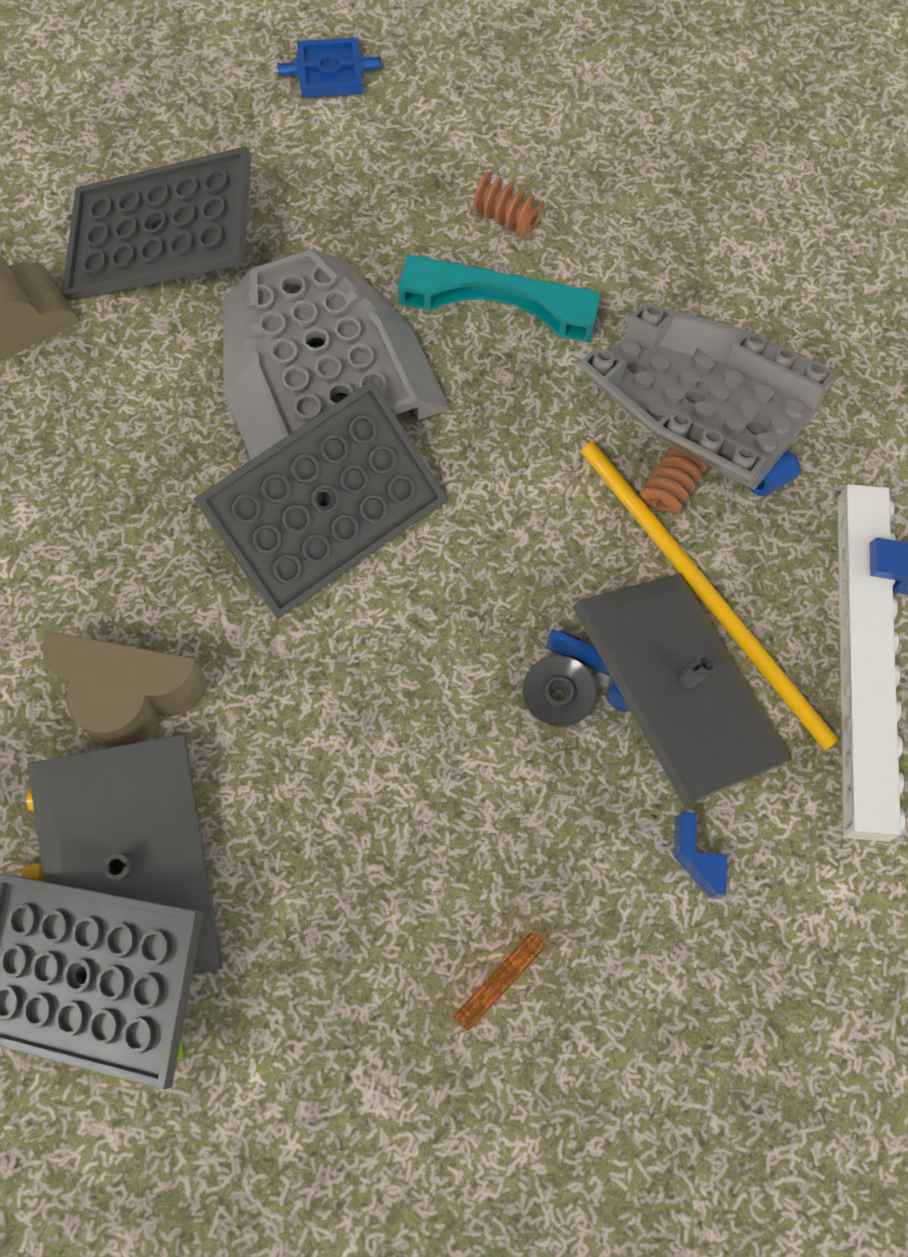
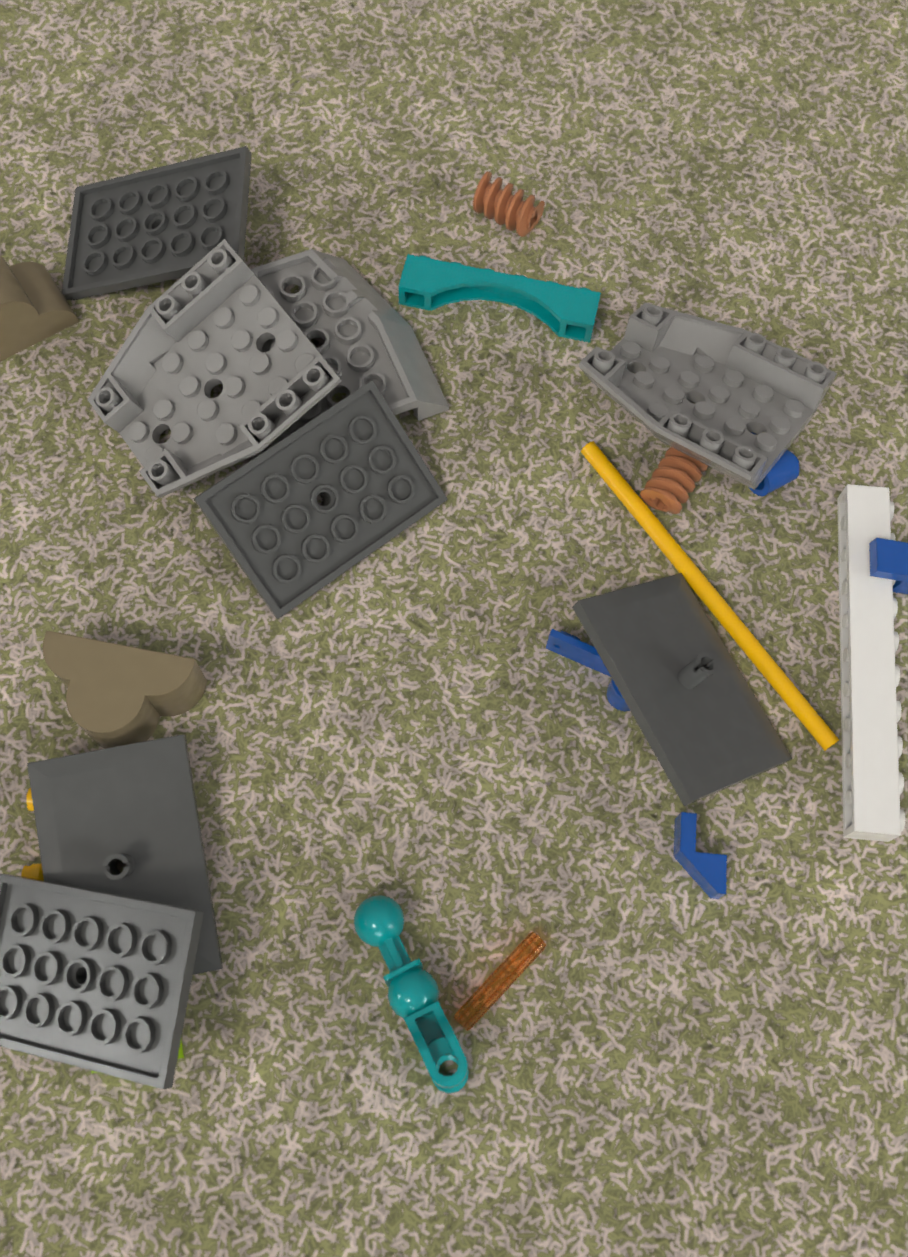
blue plate [277,37,382,98] -> none
dark grey dish [522,656,596,727] -> none
none -> light grey wedge [87,239,342,498]
none -> teal piece [354,895,469,1094]

